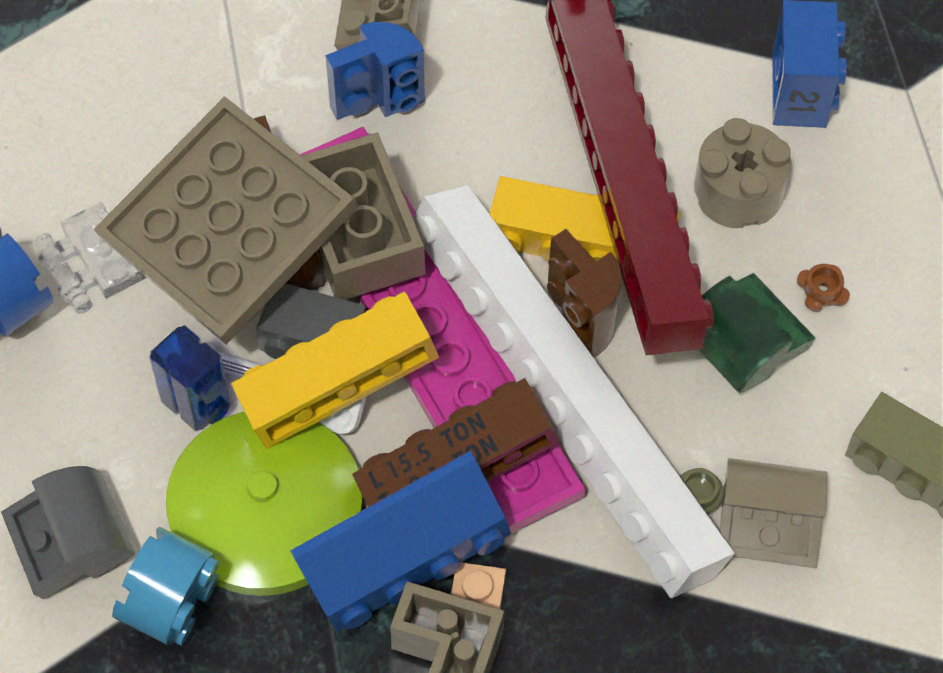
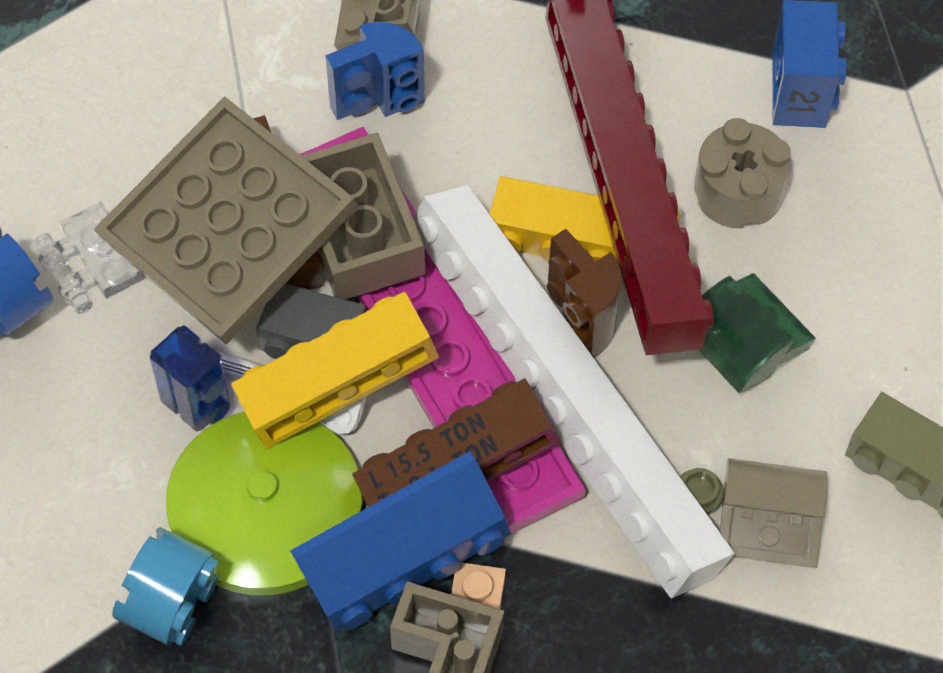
dark grey brick [1,466,136,599] -> none
dark orange plate [797,263,850,311] -> none

